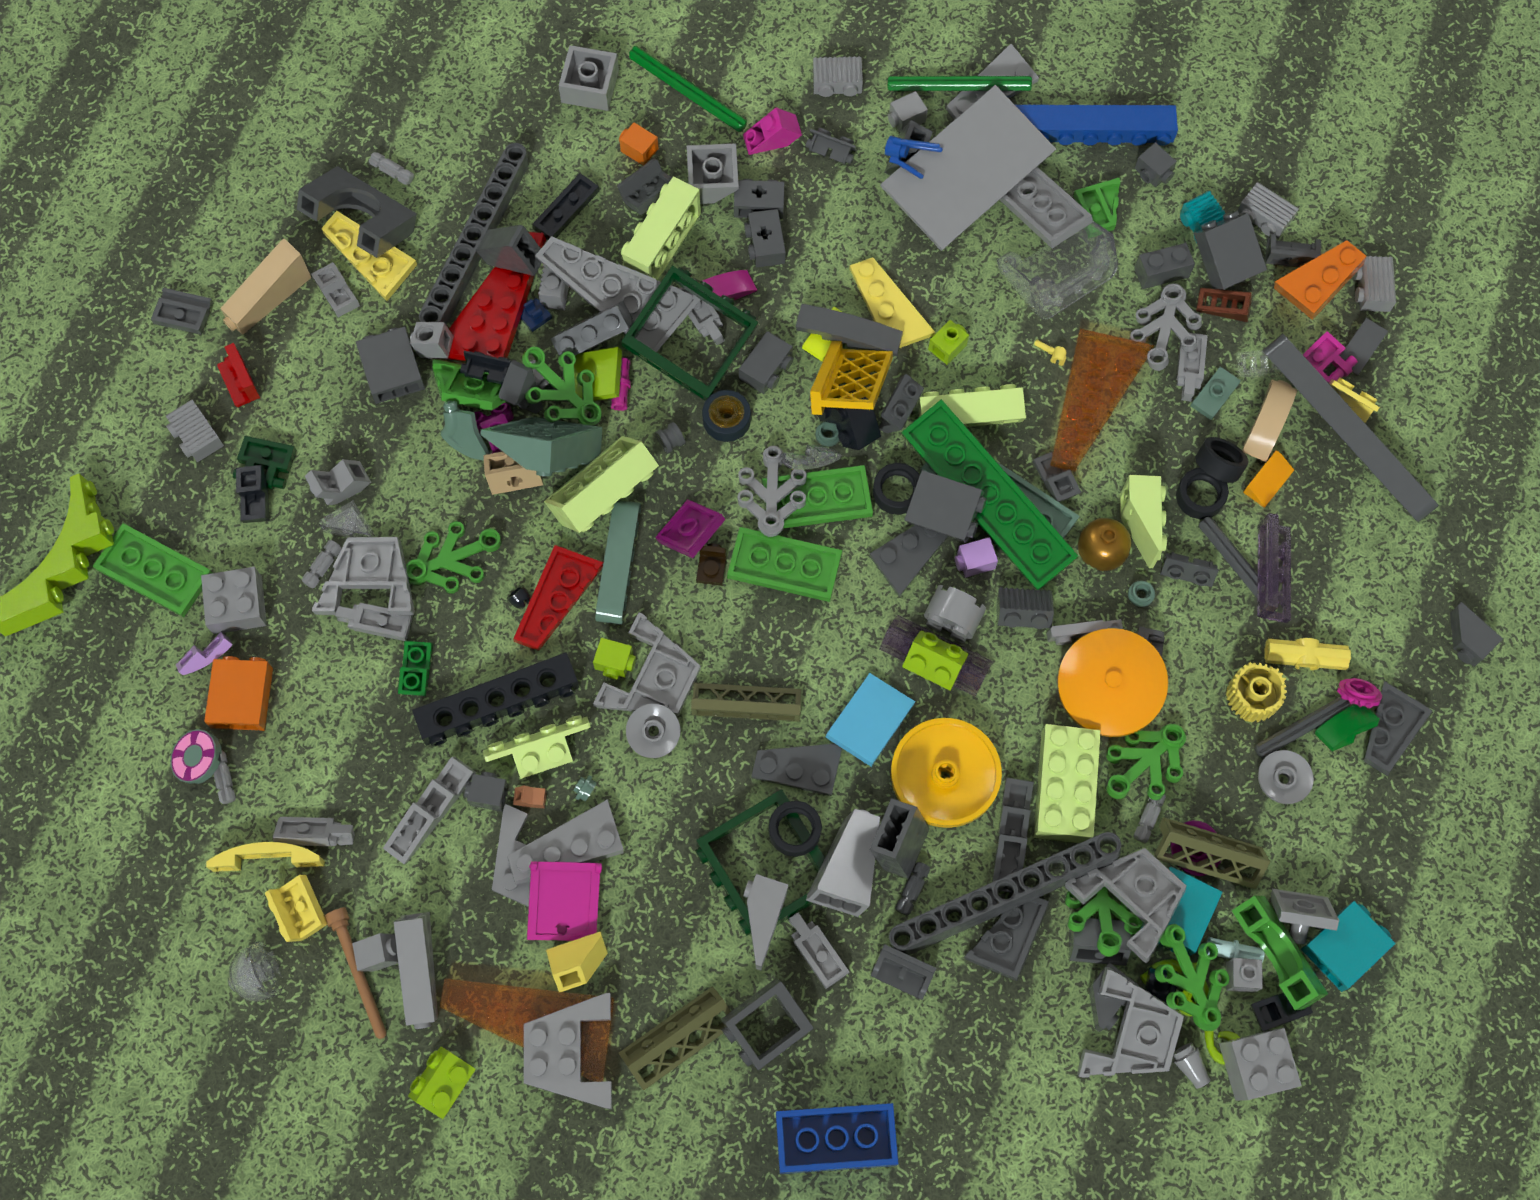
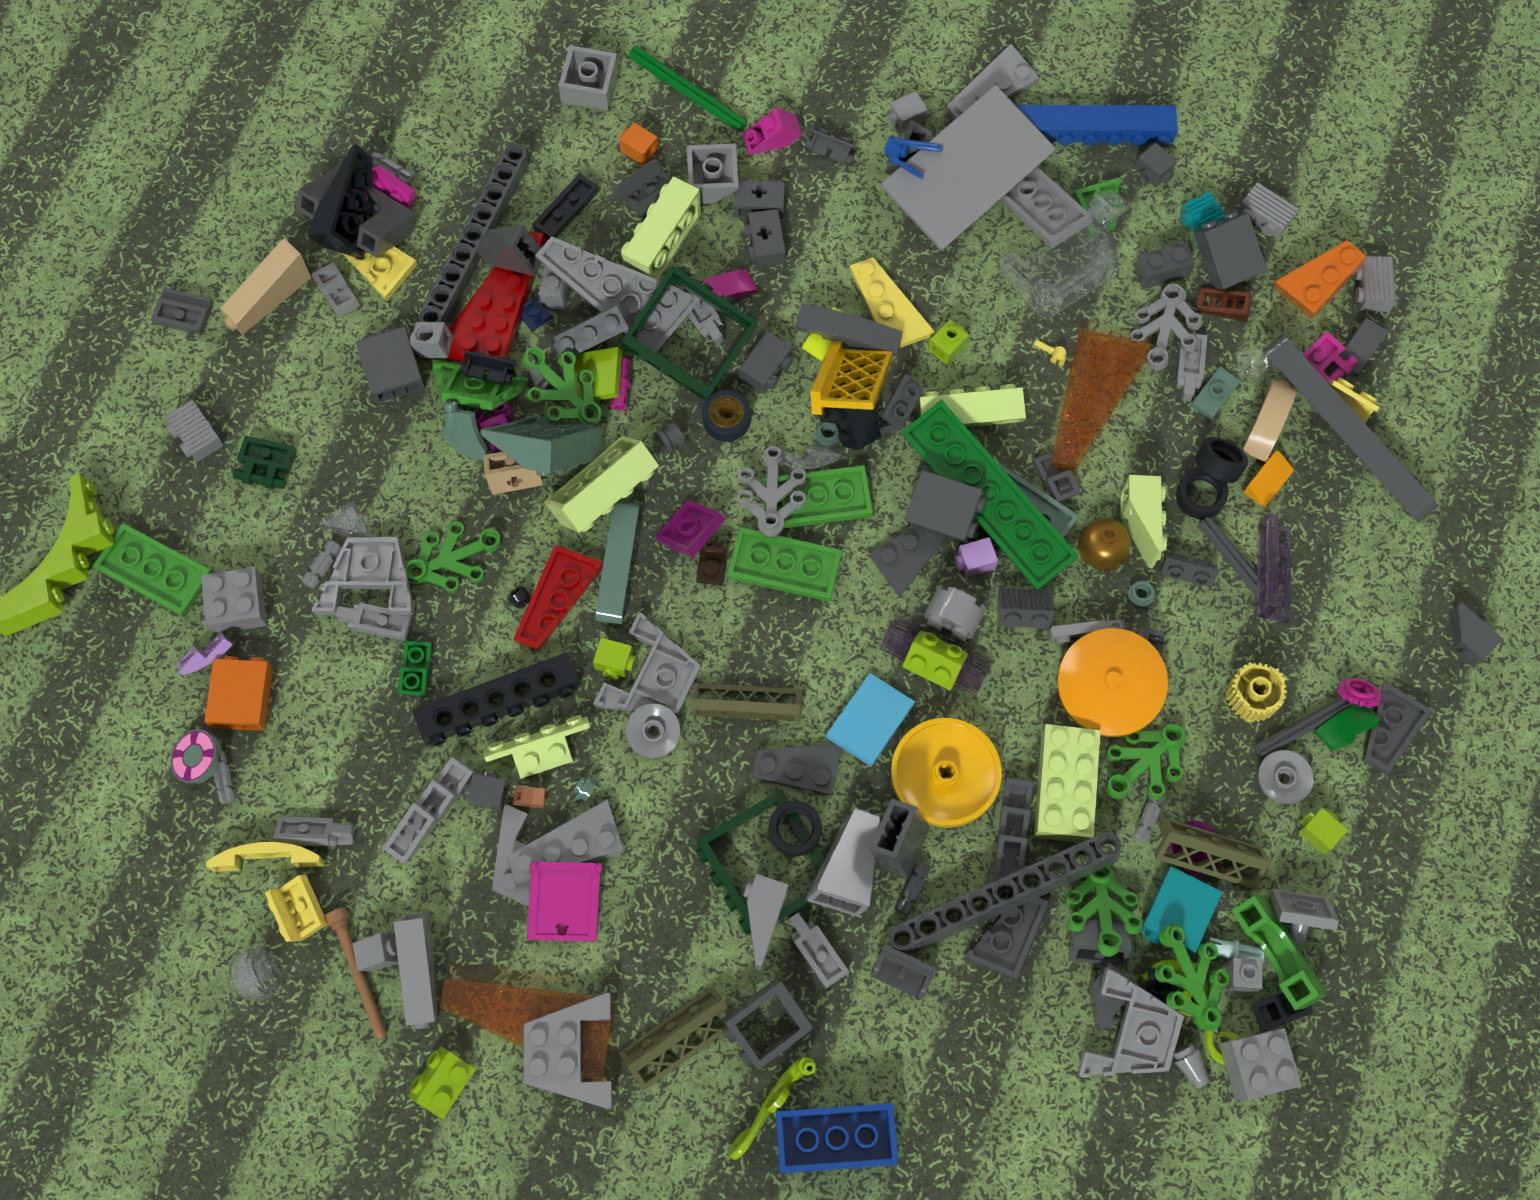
red bracket [217,343,260,407] -> none
black slope [236,465,270,523] -> none
light grey brick [305,459,371,505] -> none
dark grey slope [499,360,543,414] -> none
light yellow slope [546,932,608,993] -> none
light grey brick [813,56,863,97] -> none
black tyre [873,462,920,515] -> none
green axle [887,76,1032,91] -> none
light grey wing [1065,848,1187,963] -> none
light yellow piece [1264,638,1351,671] -> none
dark grey hinge [1265,234,1321,267] -> none
teal brick [1301,901,1396,992] -> none
none -> black wedge [308,144,373,259]
none -> dark pink plate [372,165,416,210]
none -> lime plant [728,1057,816,1160]
none -> clear slope [1088,190,1131,231]
none -> lime brick [1298,808,1348,855]

